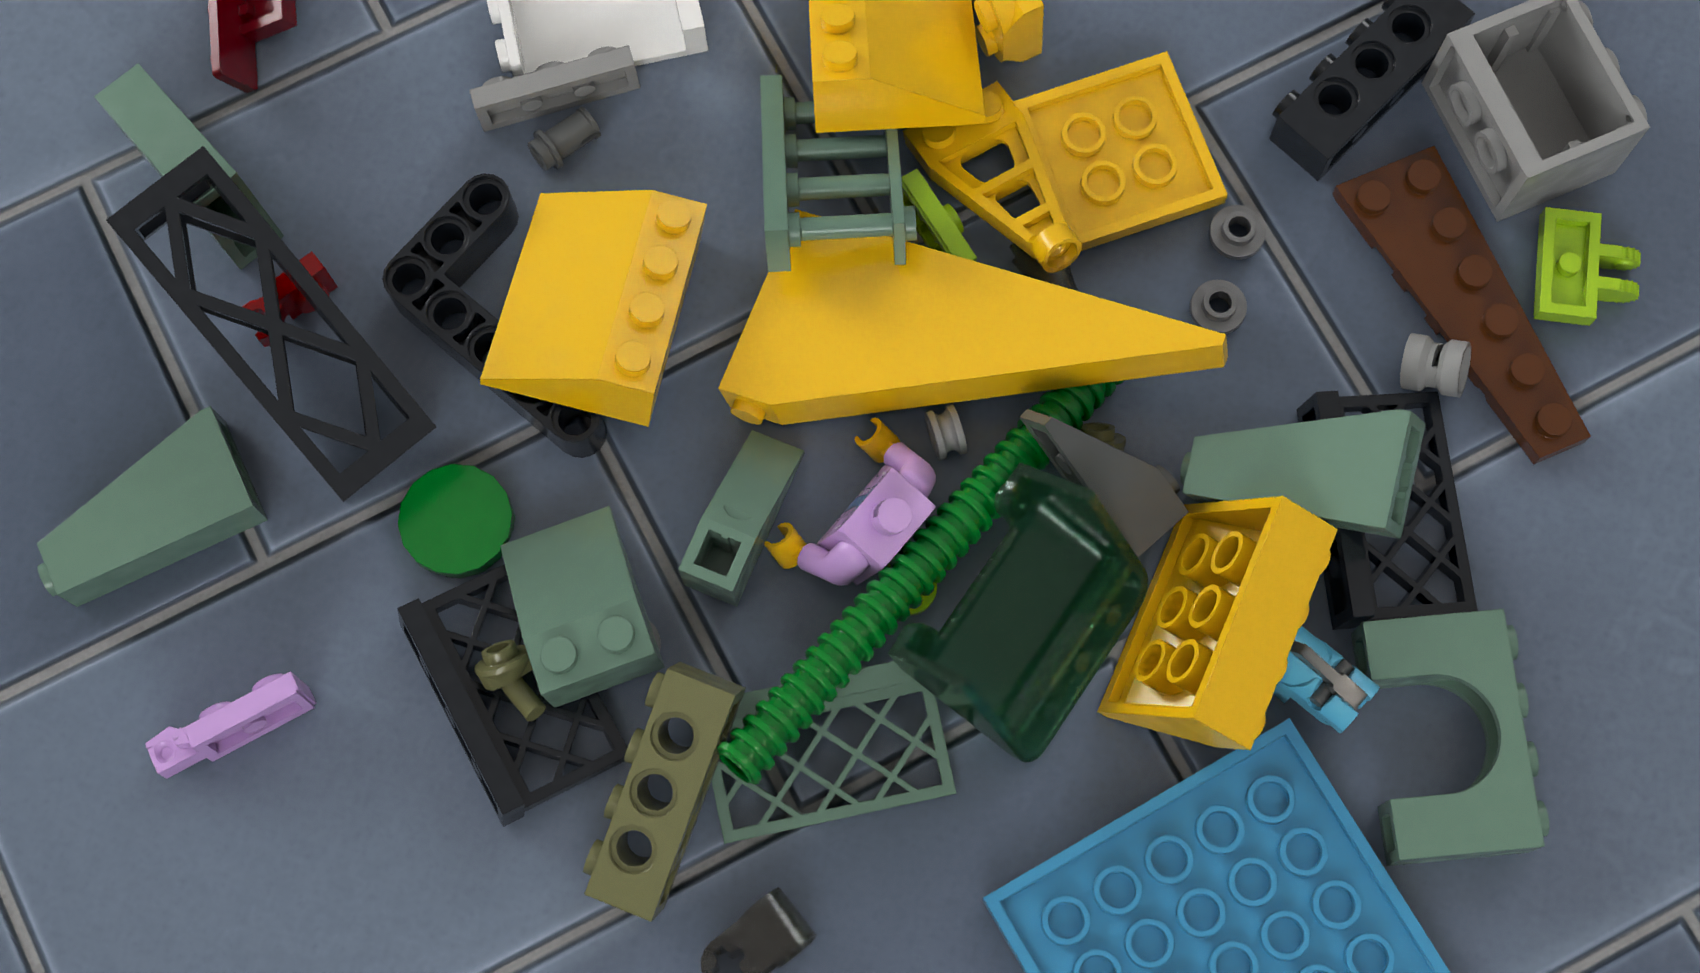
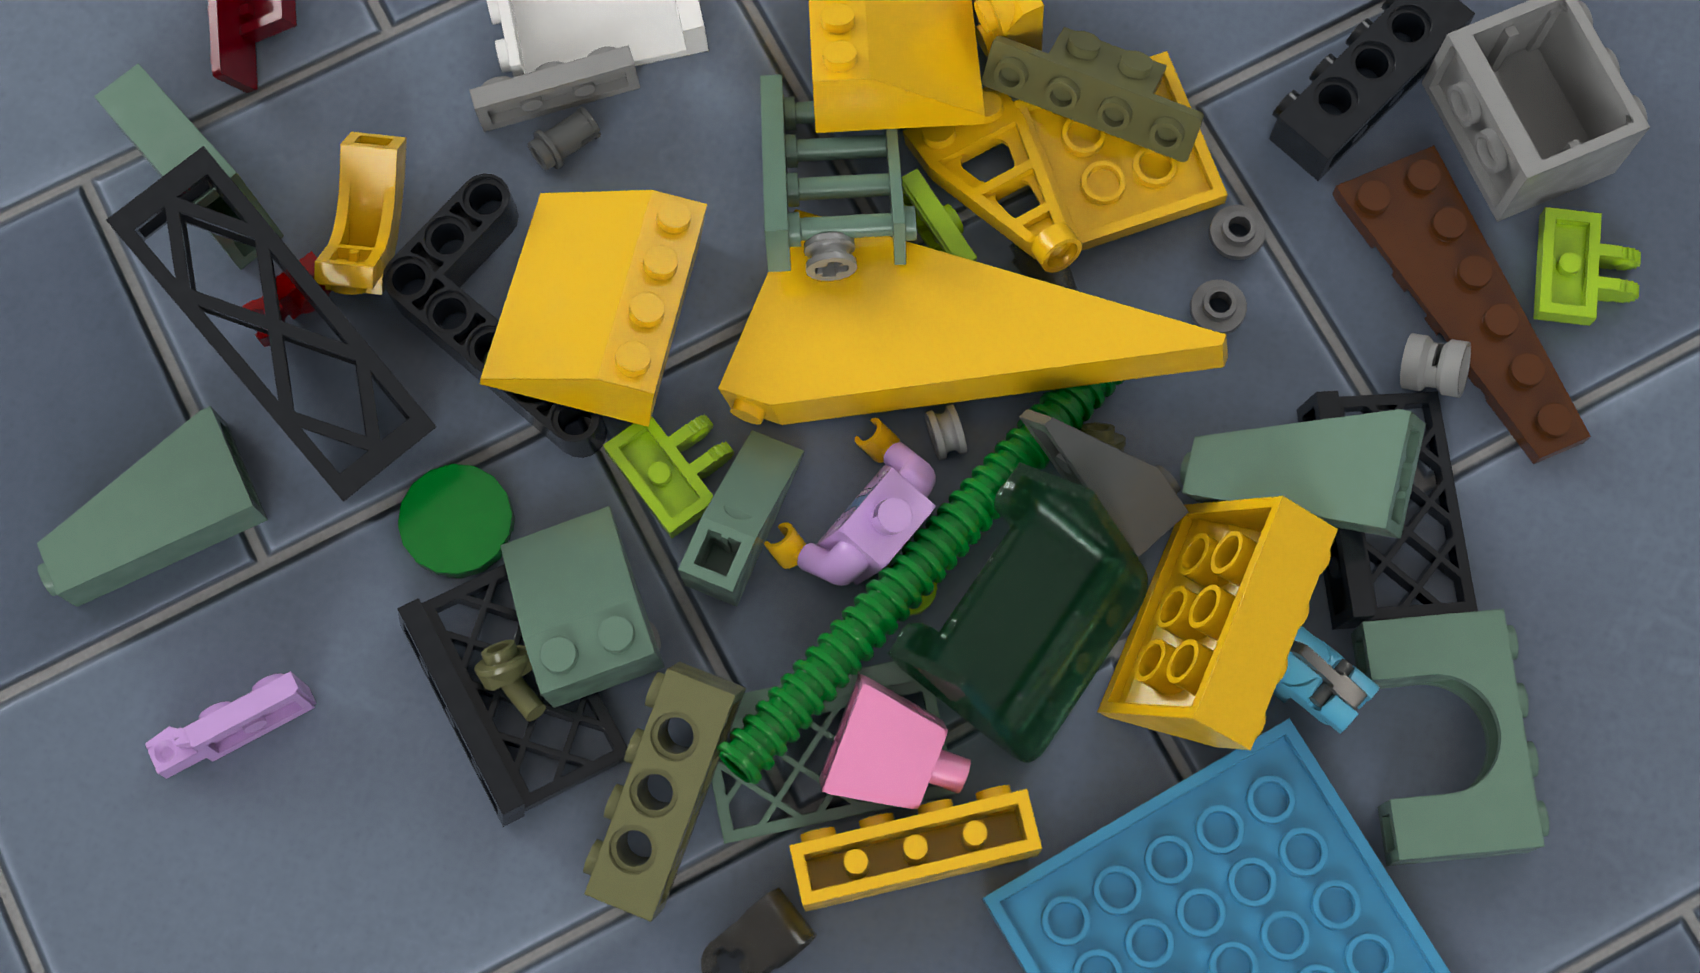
none -> yellow arch [314,132,407,295]
none -> lime hinge [603,414,735,539]
none -> yellow brick [789,785,1042,912]
none -> light grey bush [804,232,857,281]
none -> bright pink torso [819,674,971,809]
none -> olive bracket [981,27,1204,162]

